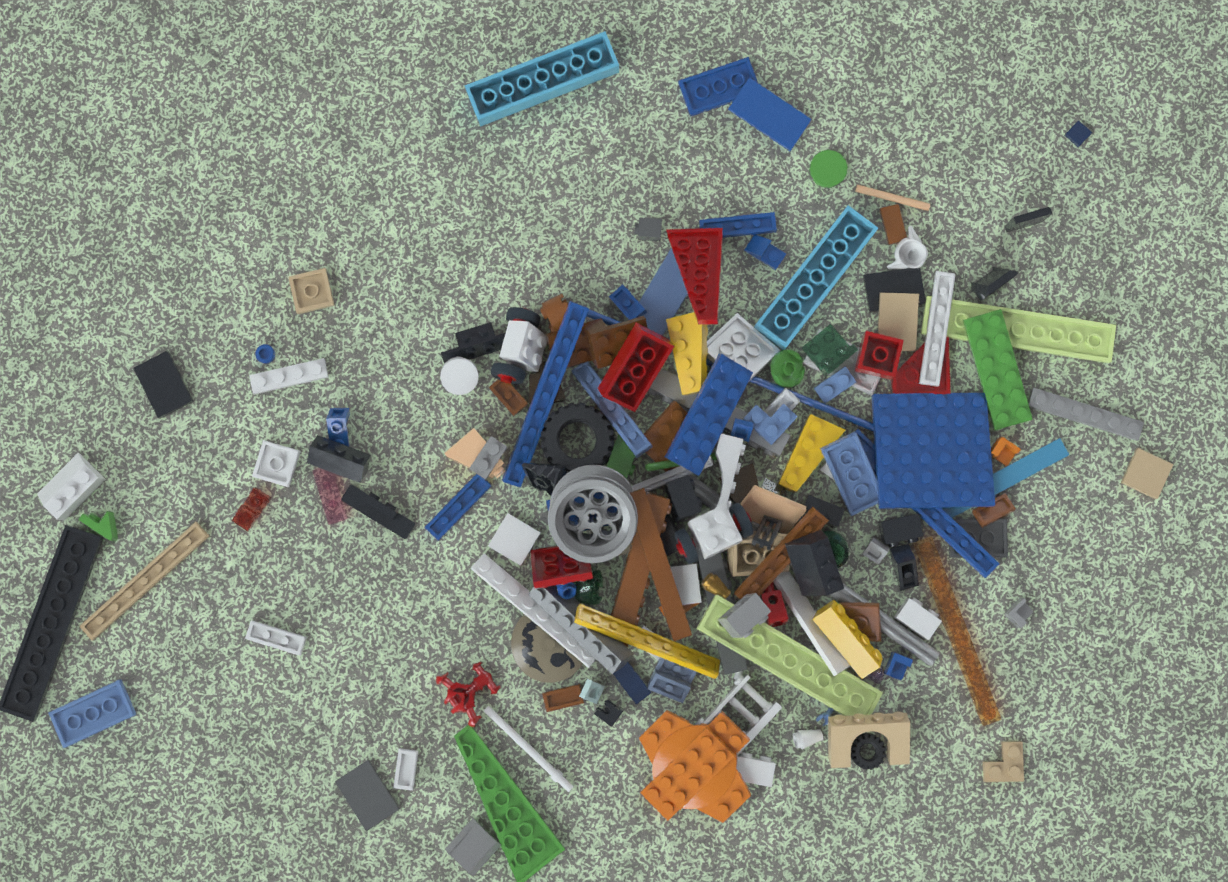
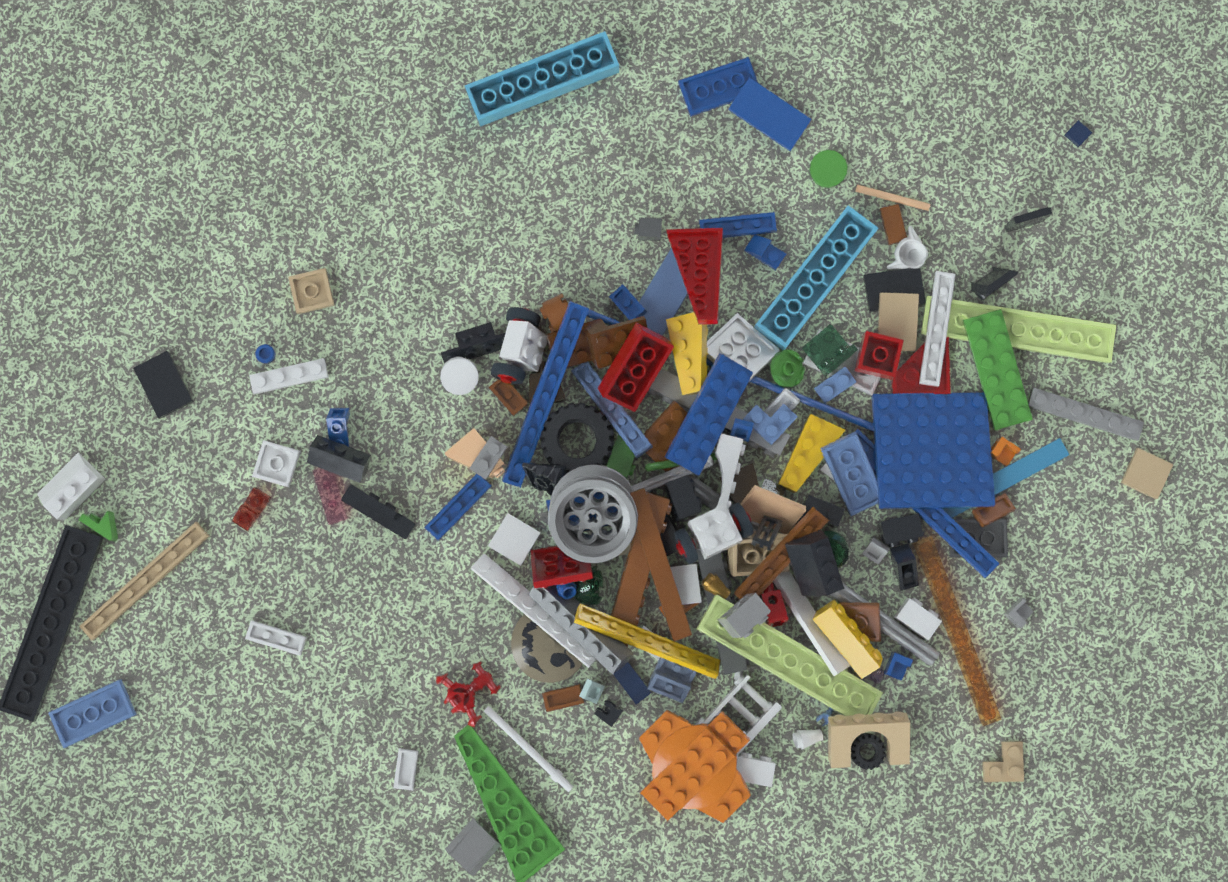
dark grey tile [335,759,400,831] -> none

